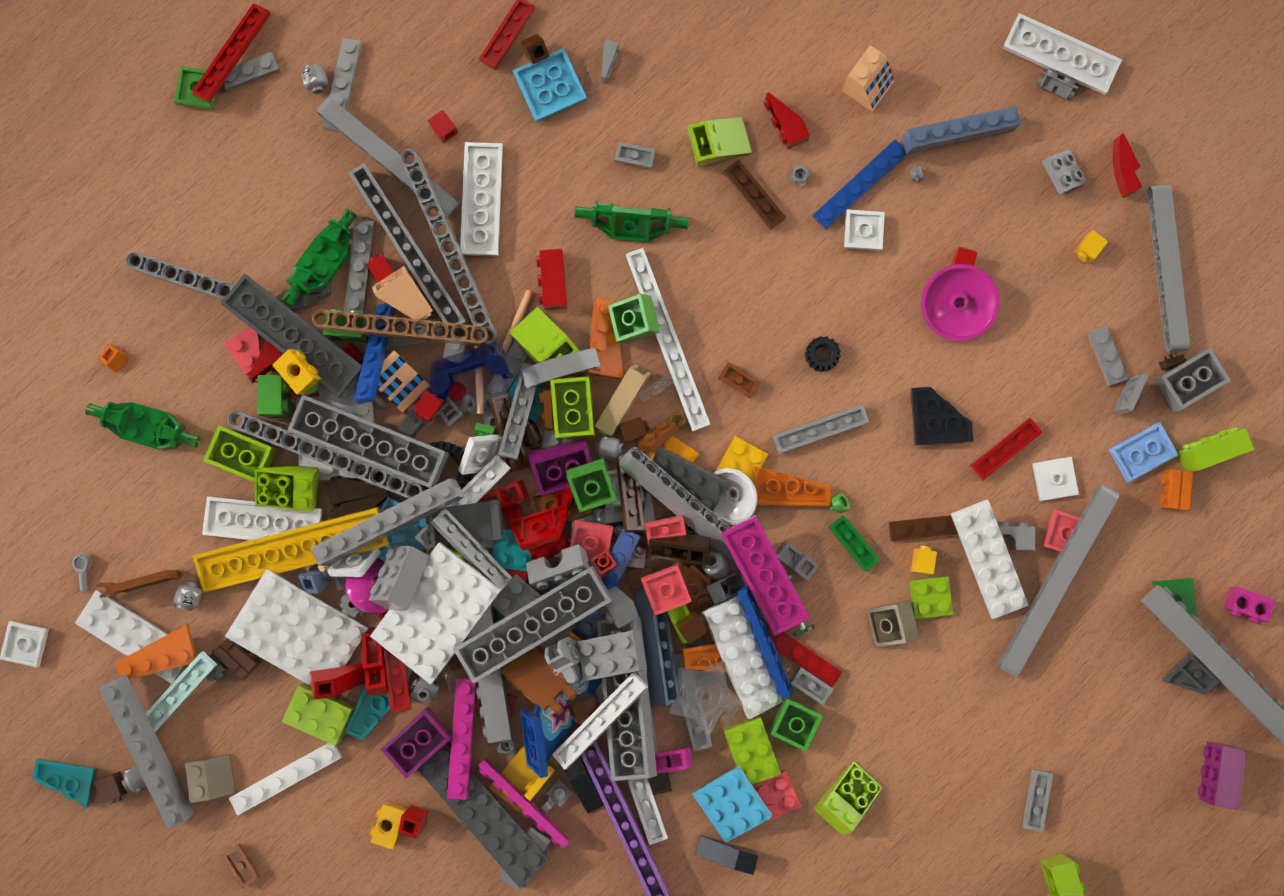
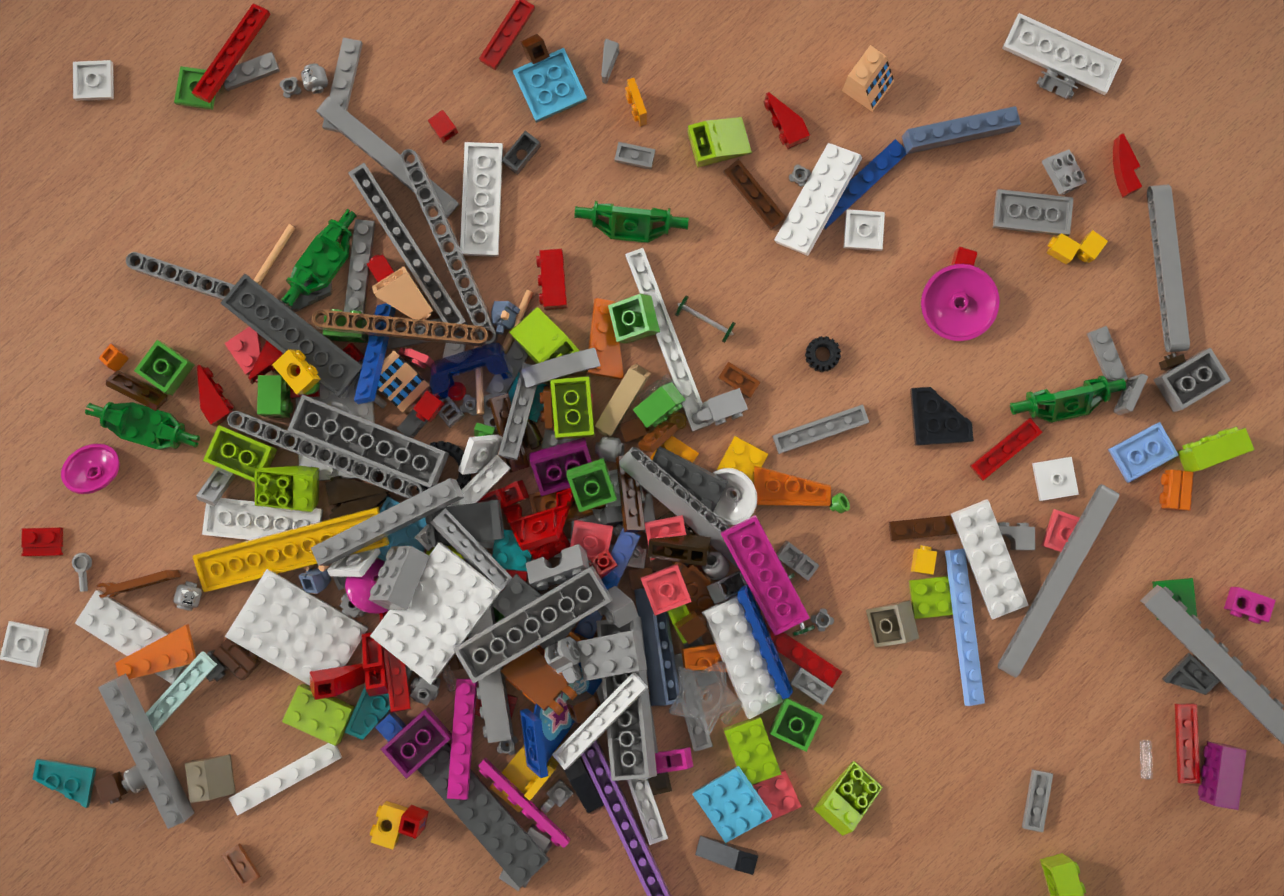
green plate [828,515,880,572] -> none
light grey plate [910,165,924,183] -> none
none -> red plate [21,527,63,556]
none -> dark pink dish [61,444,120,494]
none -> white plate [73,60,114,101]
none -> reddish brown plate [106,370,168,411]
none -> bright green brick [134,340,195,396]
none -> light grey plate [196,467,235,506]
none -> red slope [197,365,234,427]
none -> light nougat bar [254,224,295,285]
none -> light grey plate [280,77,301,98]
none -> blue brick [375,712,407,742]
none -> coral wing [398,347,434,369]
none -> sand blue piece [491,301,521,335]
none -> dark grey piece [502,131,541,175]
none -> light orange plate [625,78,647,127]
none -> bright green brick [633,382,686,428]
none -> axle [675,295,736,343]
none -> light grey hinge [691,388,748,426]
none -> white plate [774,143,862,256]
none -> light grey plate [811,608,834,632]
none -> light blue plate [945,549,985,706]
none -> light grey plate [993,189,1073,236]
none -> green plate [1010,376,1126,423]
none -> yellow brick [1047,233,1081,264]
none -> clear axle [1140,740,1153,779]
none -> red plate [1175,703,1200,784]

